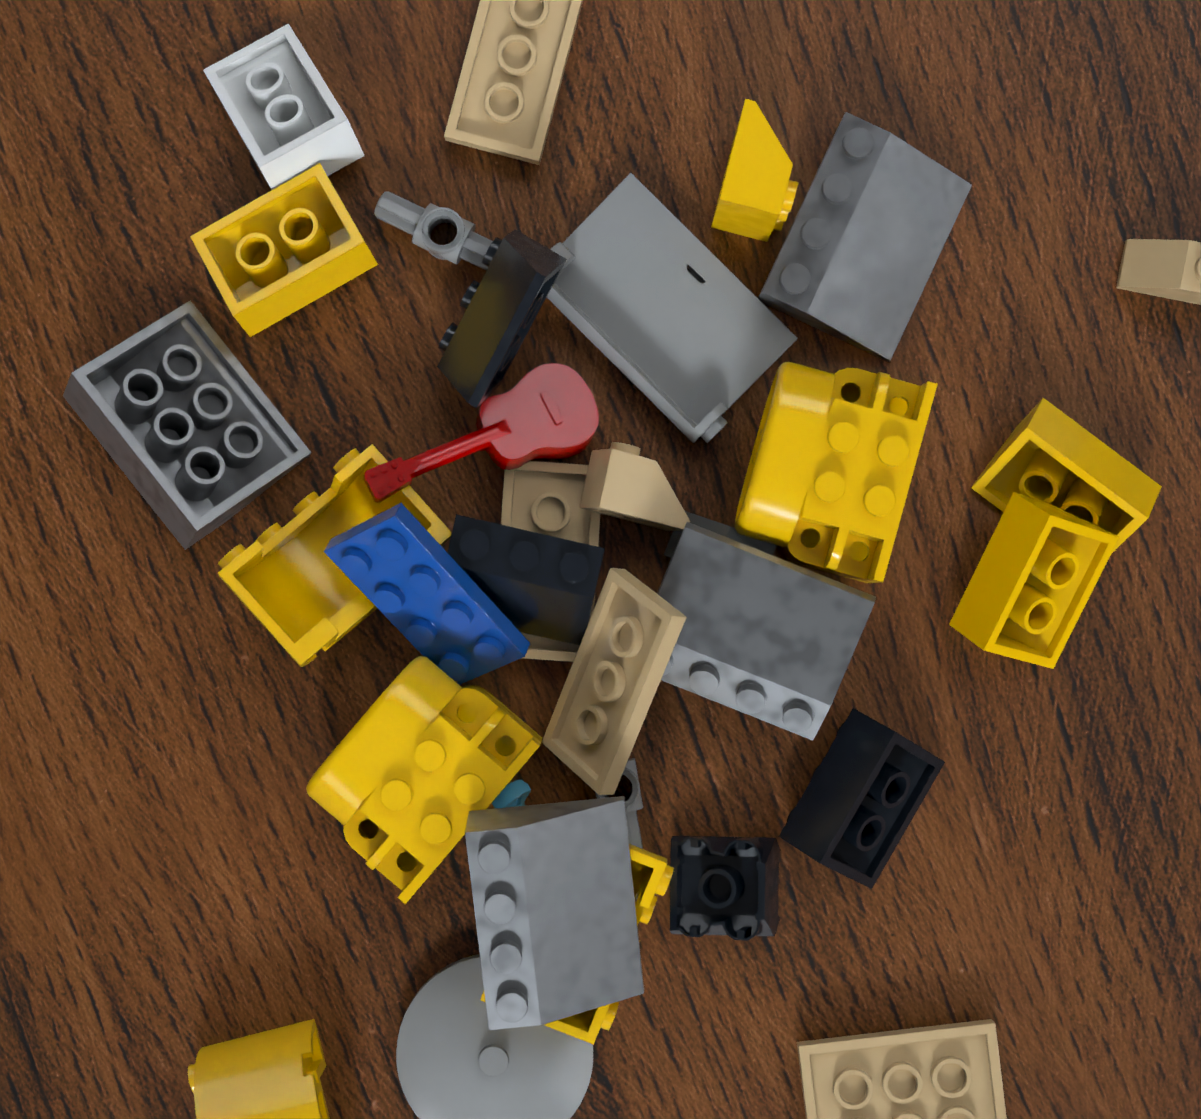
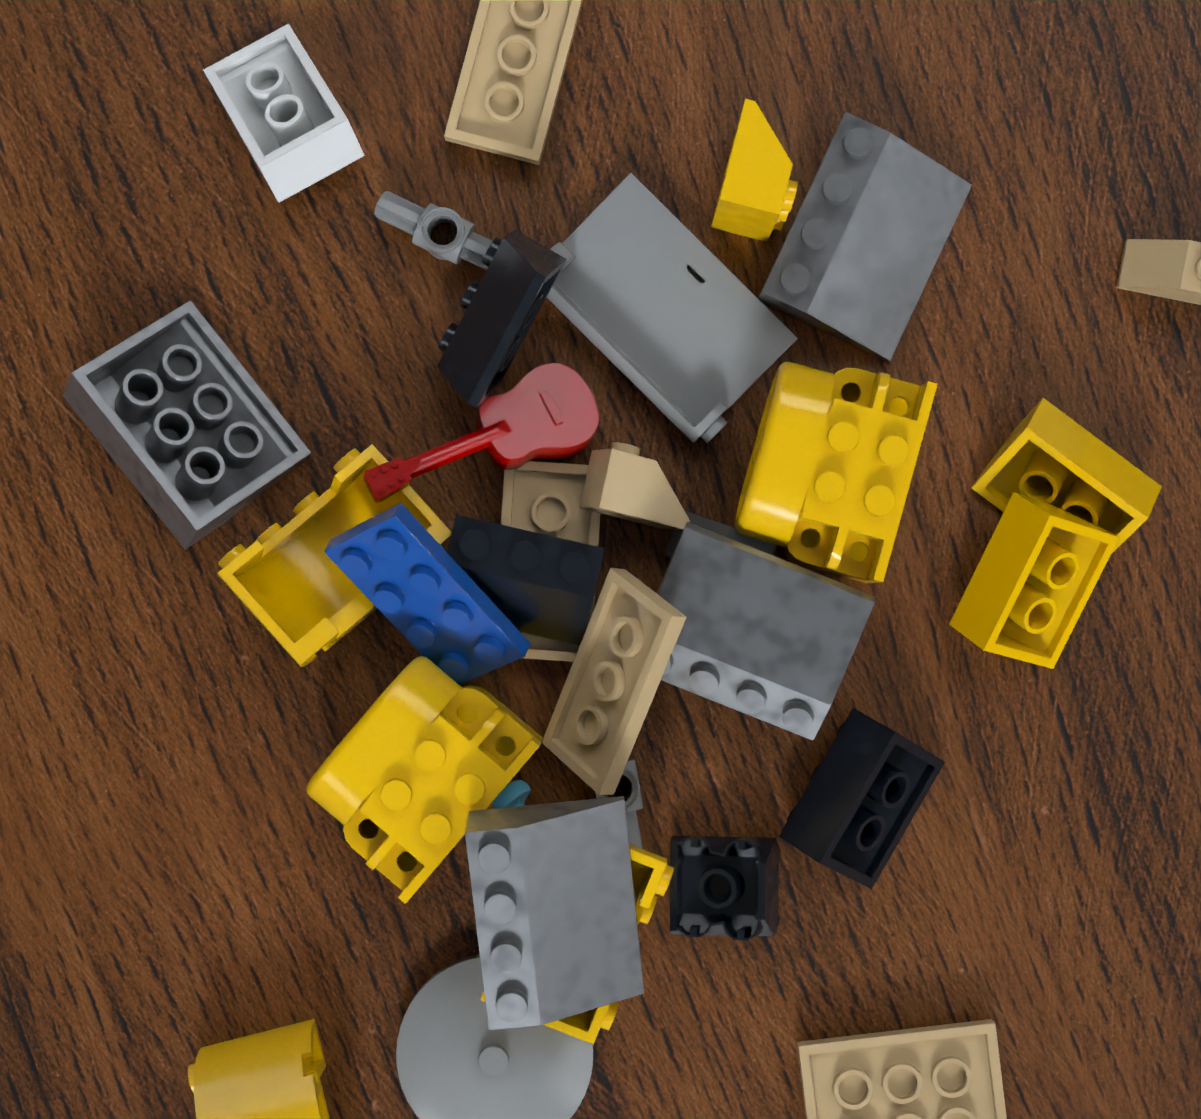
yellow slope [190,163,378,337] -> none

